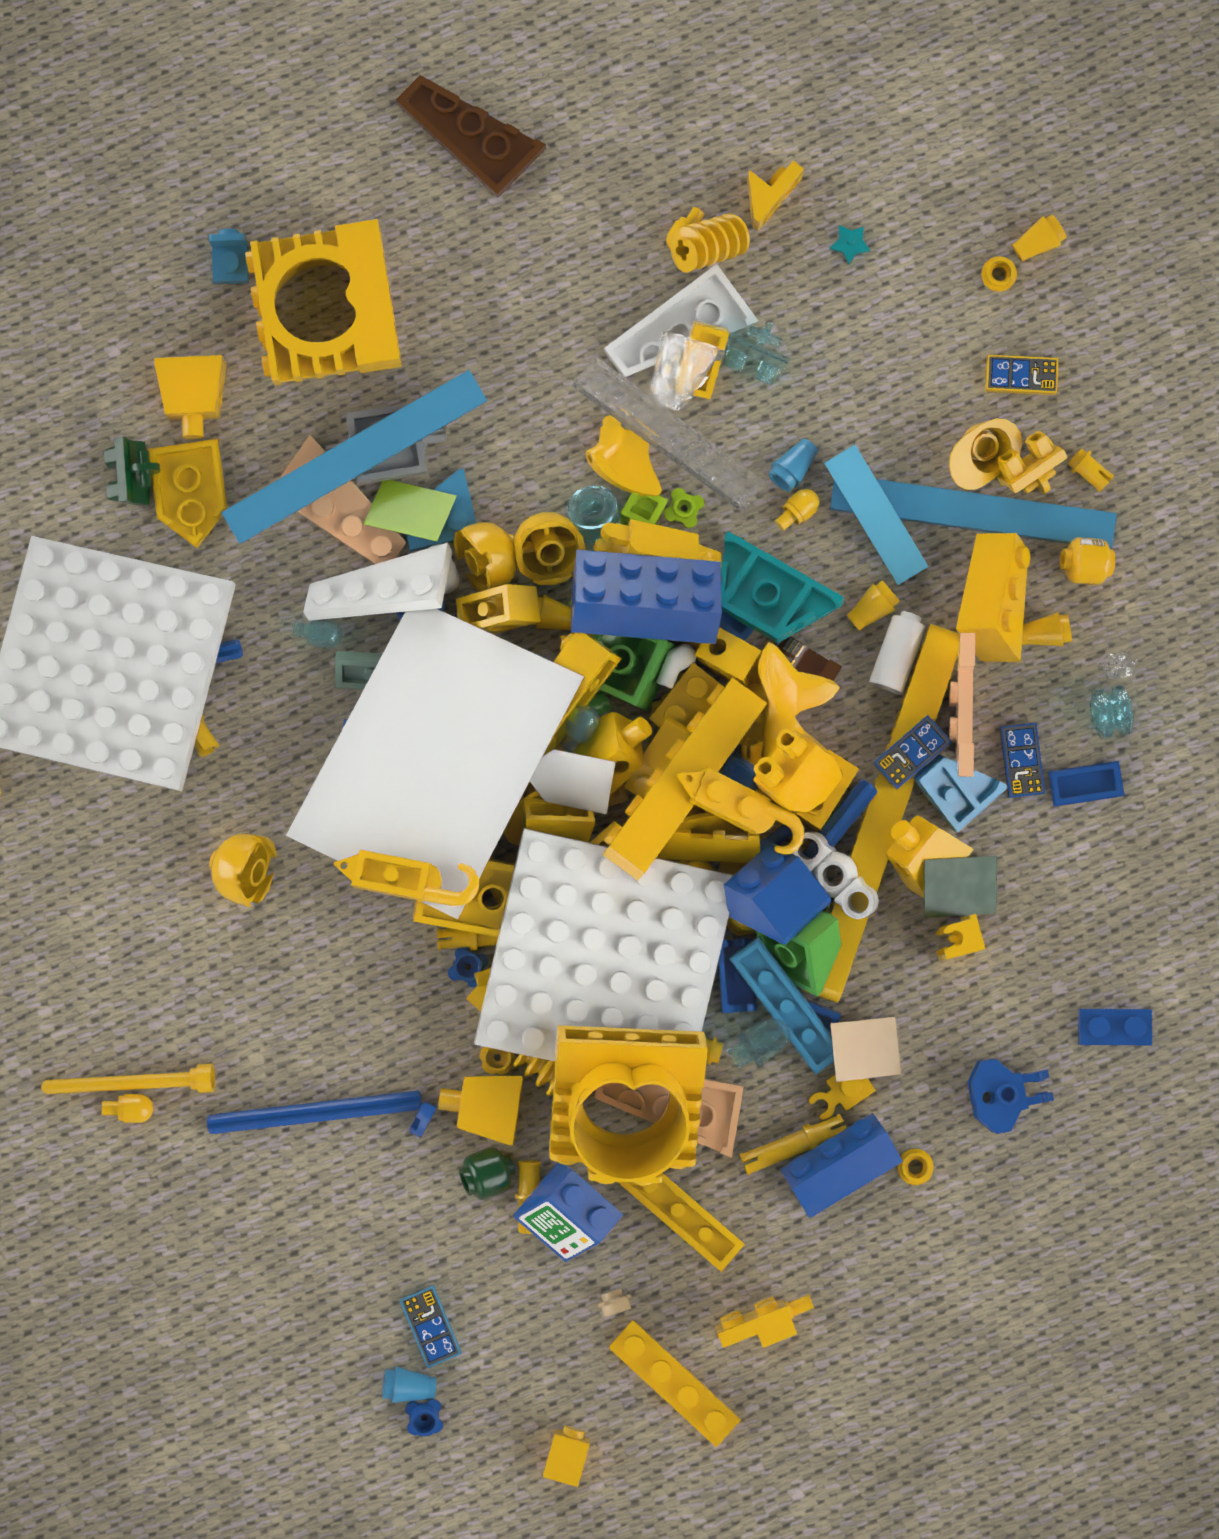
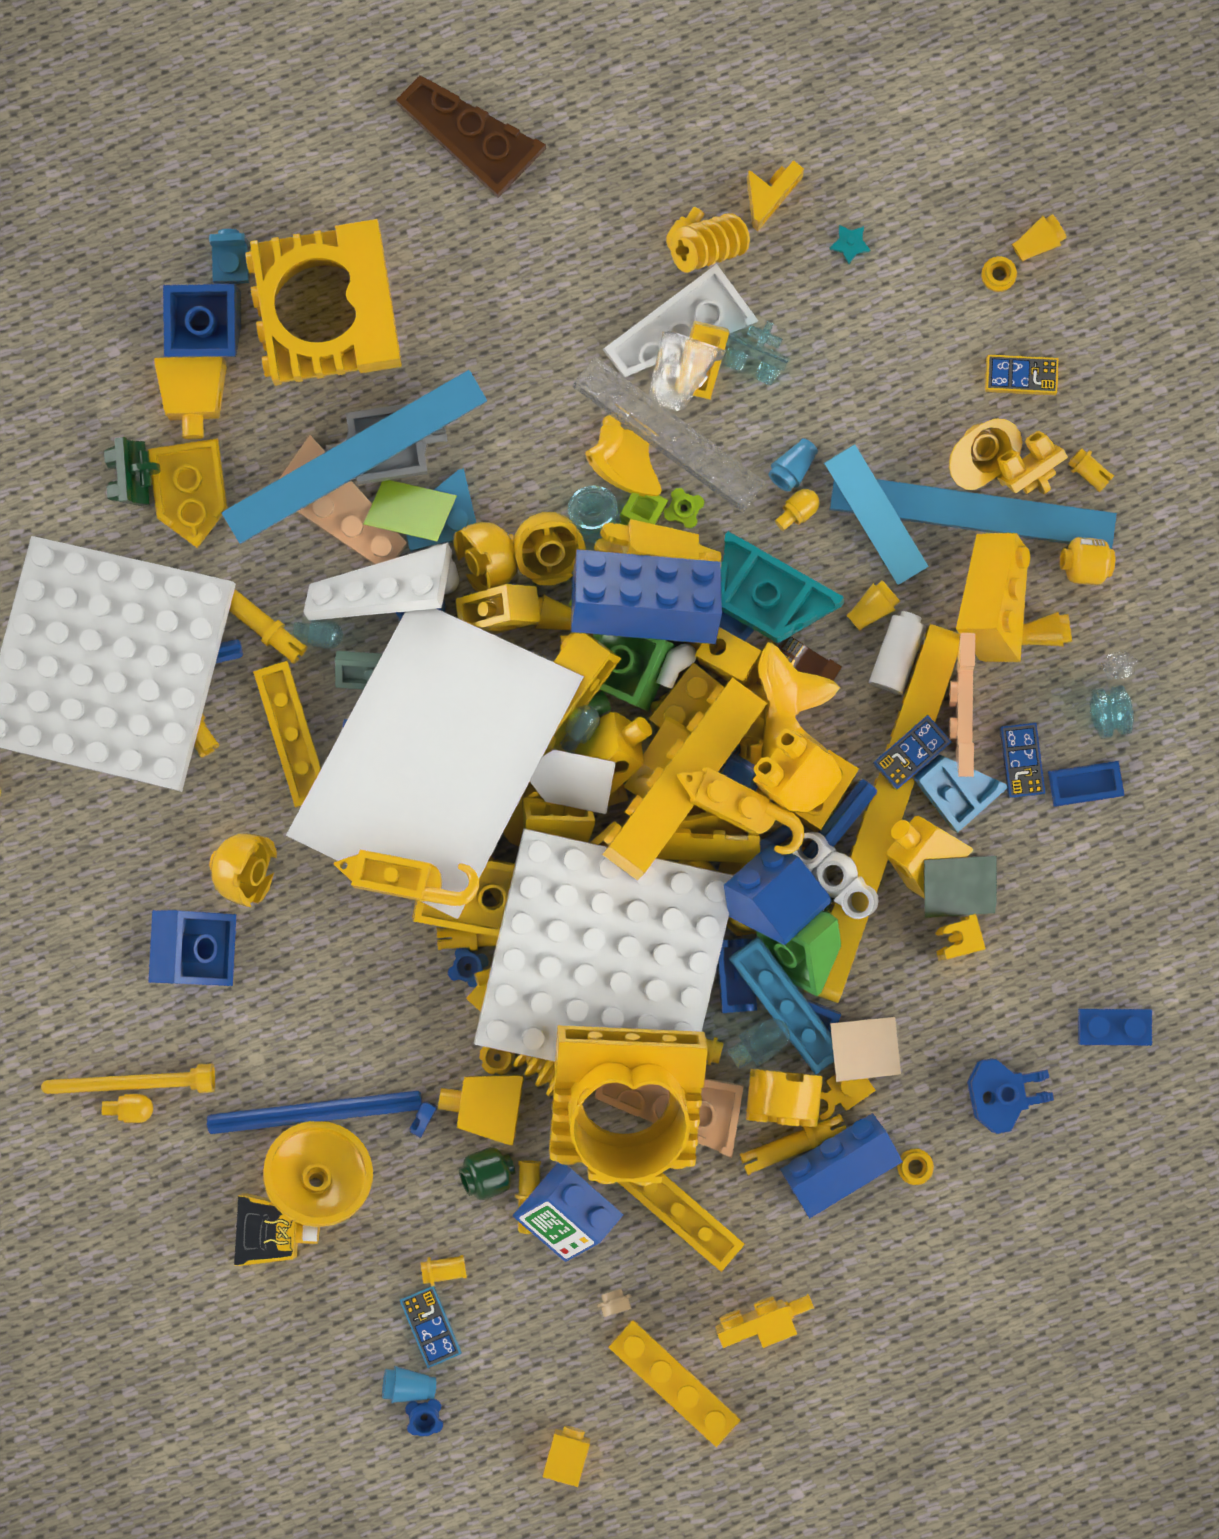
none -> blue slope [148,910,237,986]
none -> blue slope [163,284,242,358]
none -> yellow pin [229,589,308,664]
none -> black torso [234,1193,320,1266]
none -> yellow plate [253,661,322,808]
none -> yellow dish [263,1121,373,1227]
none -> yellow pin [420,1255,467,1287]
none -> yellow brick [746,1068,822,1127]

